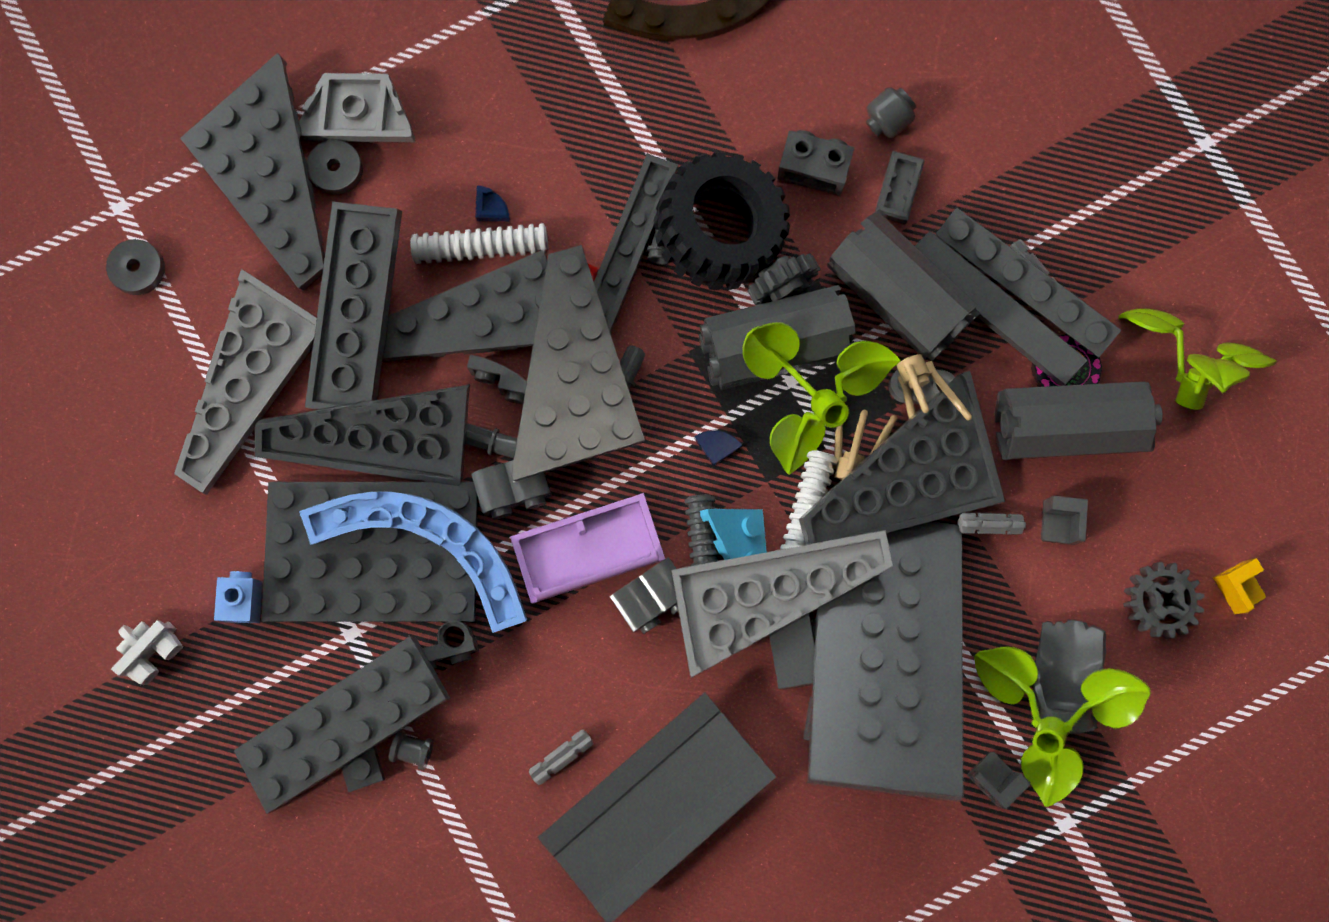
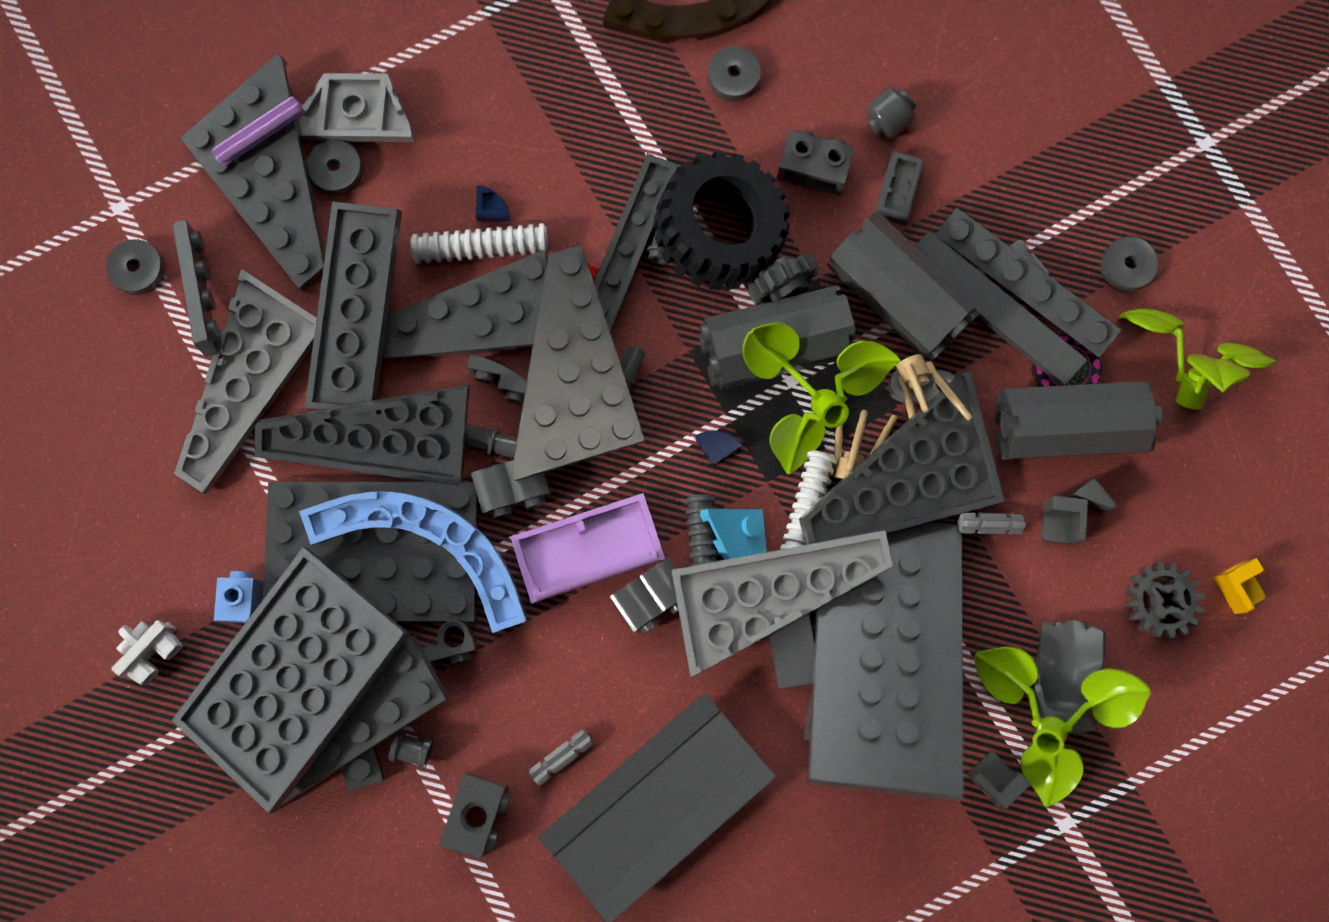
none -> dark grey plate [171,547,410,813]
none -> dark grey plate [172,220,221,357]
none -> lavender axle [212,97,304,165]
none -> dark grey brick [439,772,511,859]
none -> dark grey piece [707,46,761,101]
none -> dark grey slope [1066,478,1117,513]
none -> dark grey piece [1100,237,1158,292]

